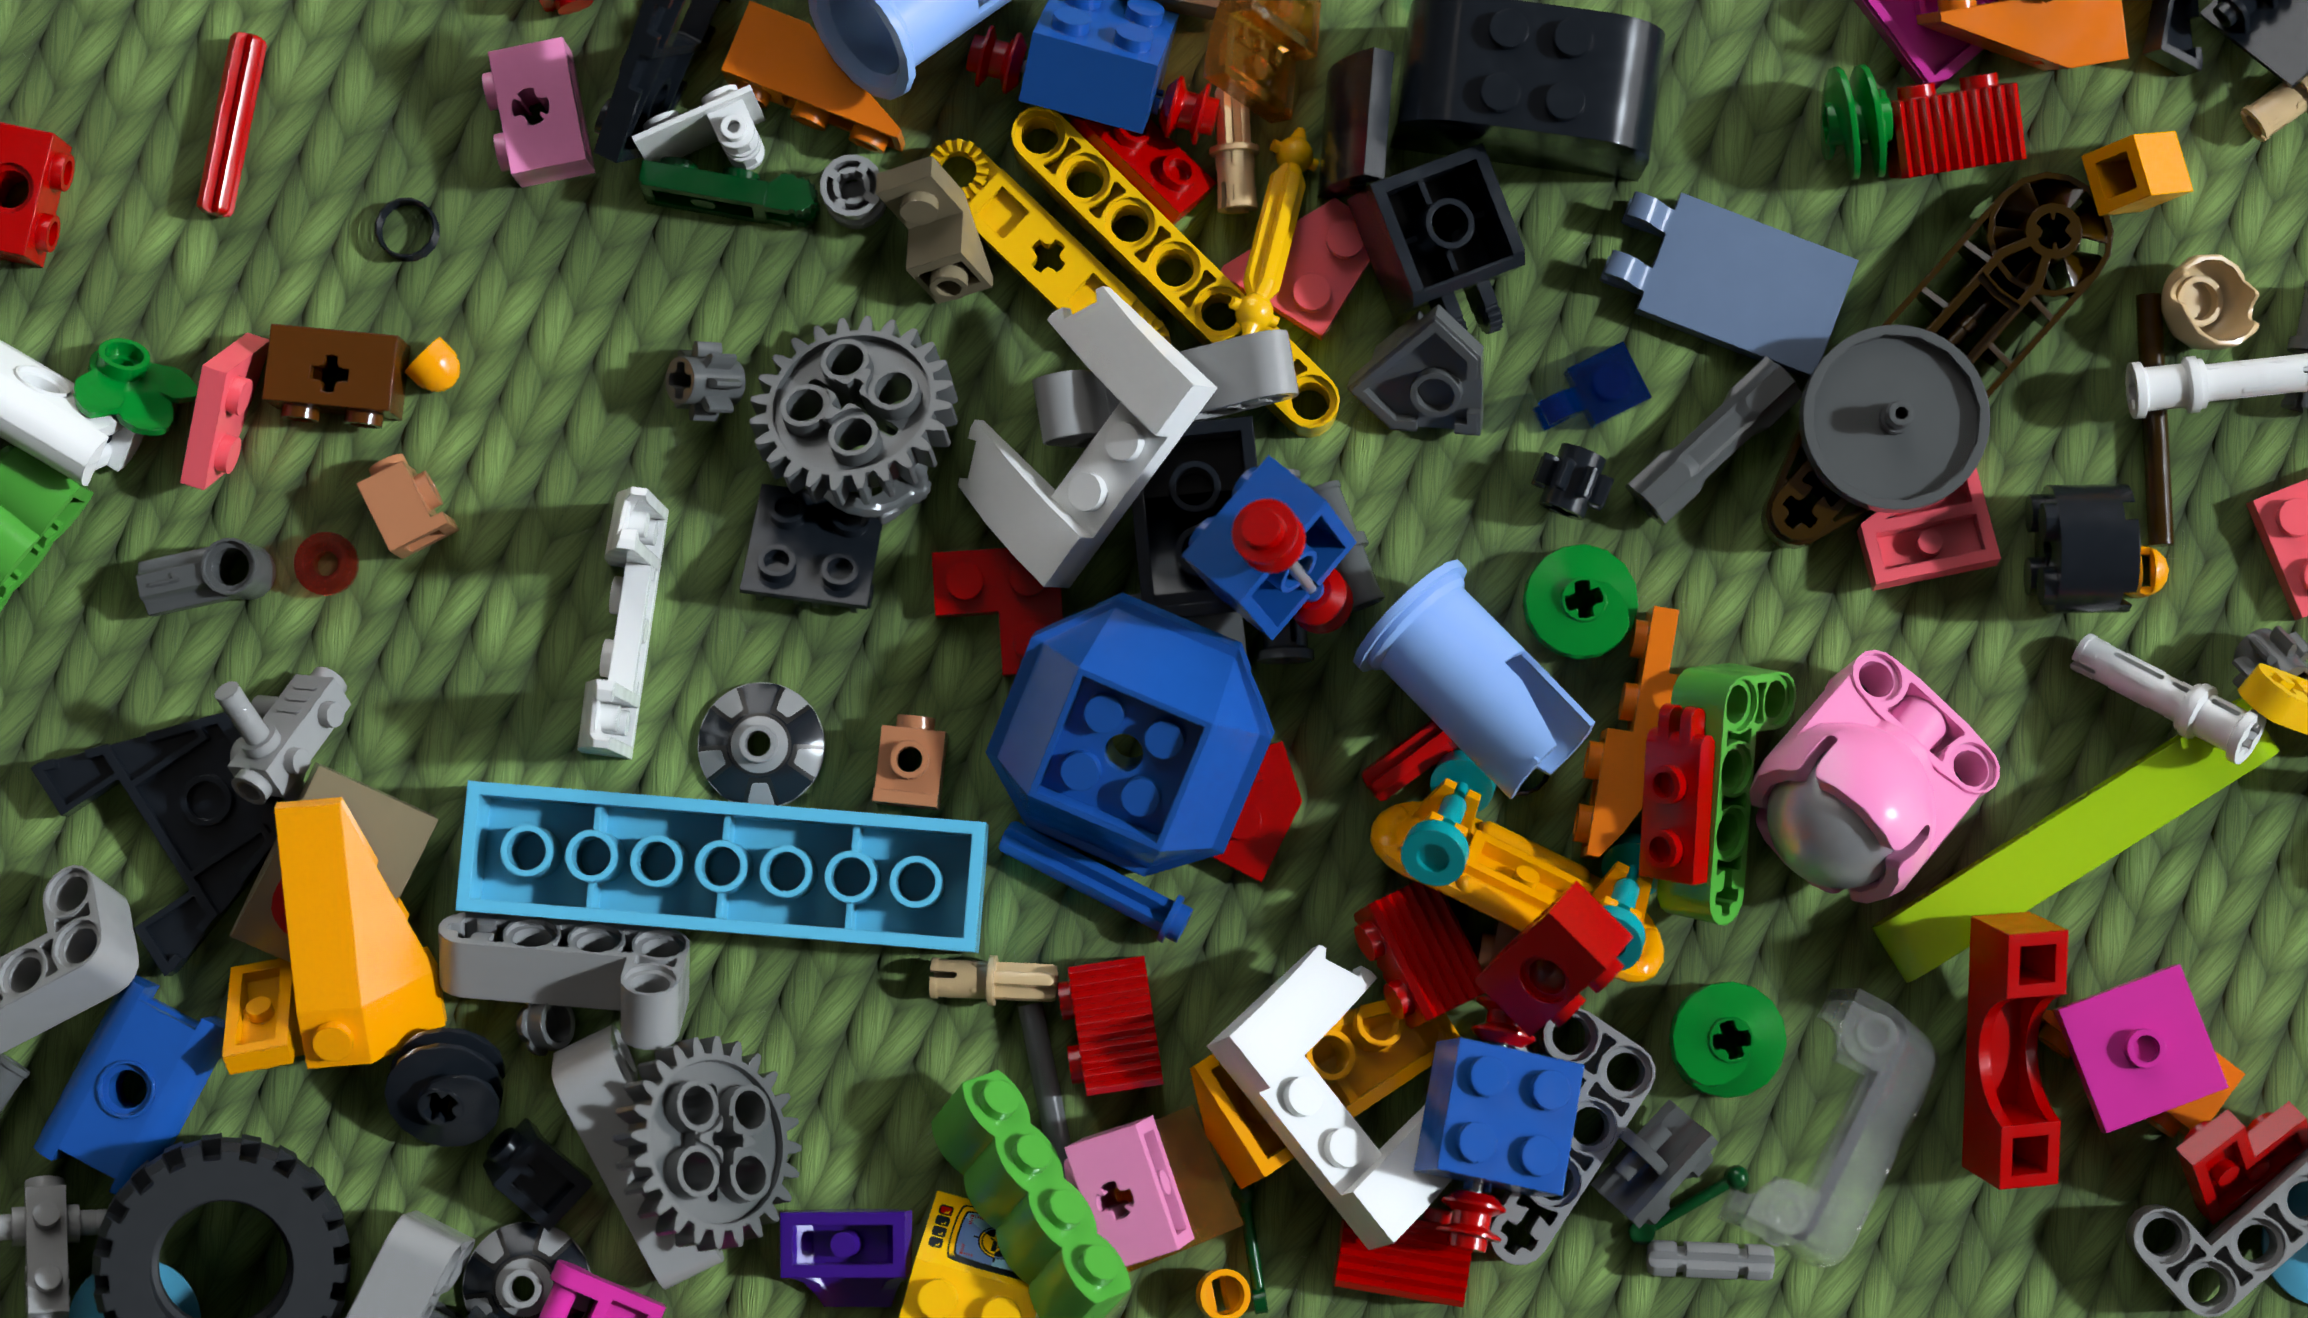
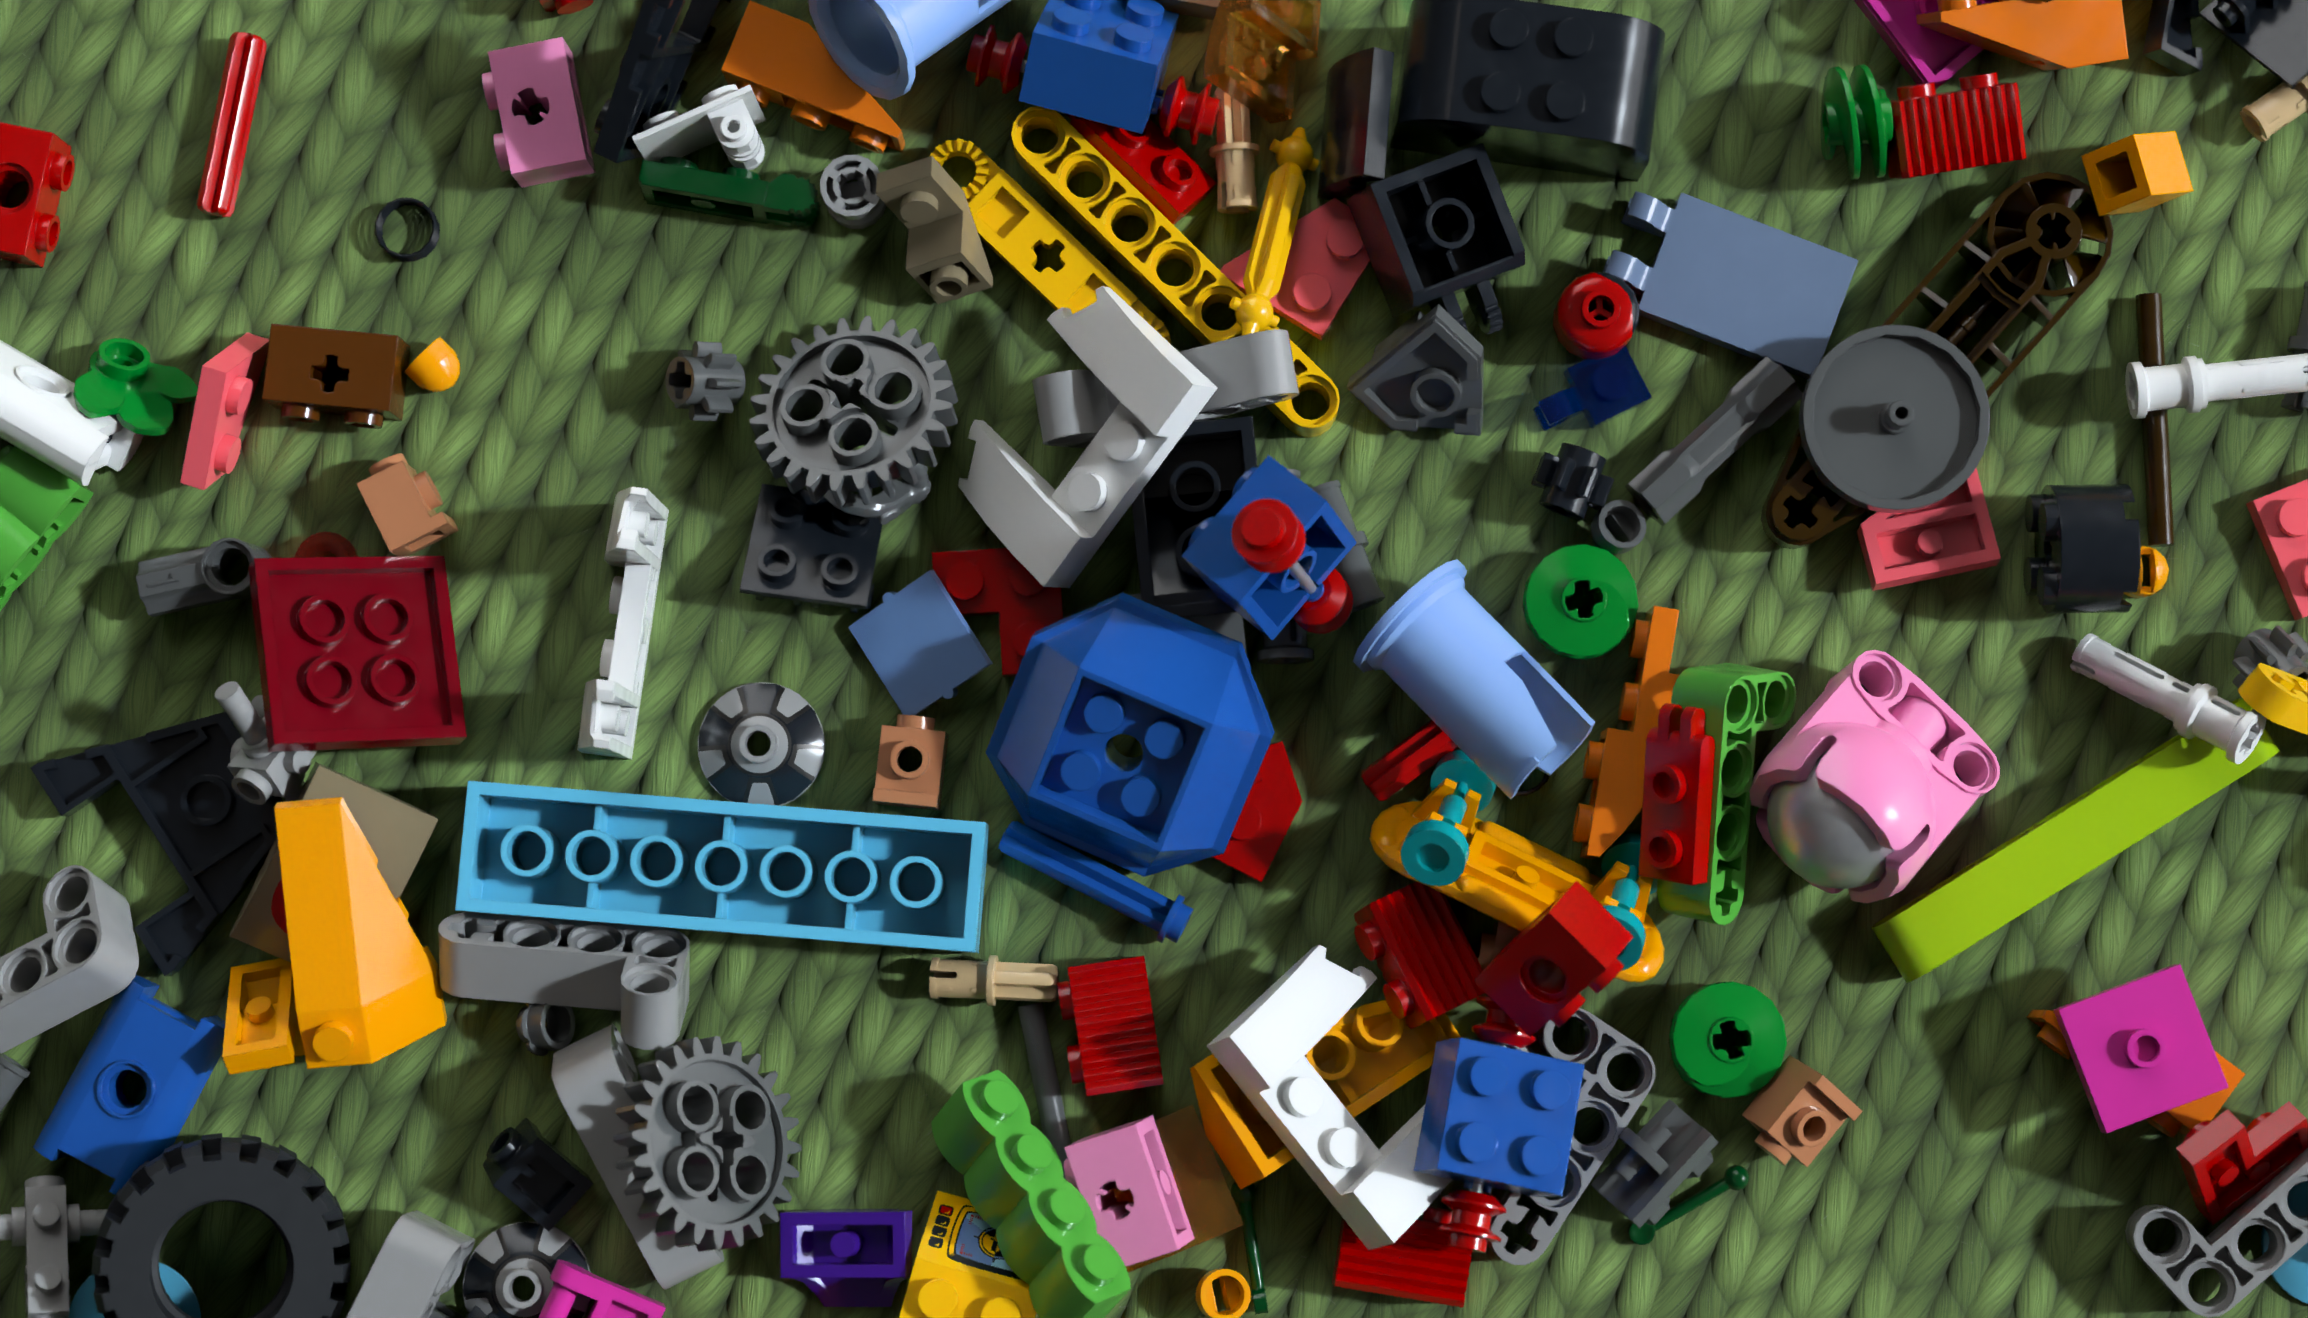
black piece [384,1027,505,1147] -> none
light grey axle [1646,1240,1775,1281] -> none
clear windscreen [1717,988,1940,1268] -> none
red arch [1962,912,2069,1190] -> none
tan hair [2161,254,2260,350] -> none
none -> dark red plate [248,556,467,752]
none -> medium blue piece [848,570,993,715]
none -> red head [1553,272,1639,360]
none -> dark grey hinge [1590,500,1646,555]
none -> nougat brick [1742,1055,1863,1167]

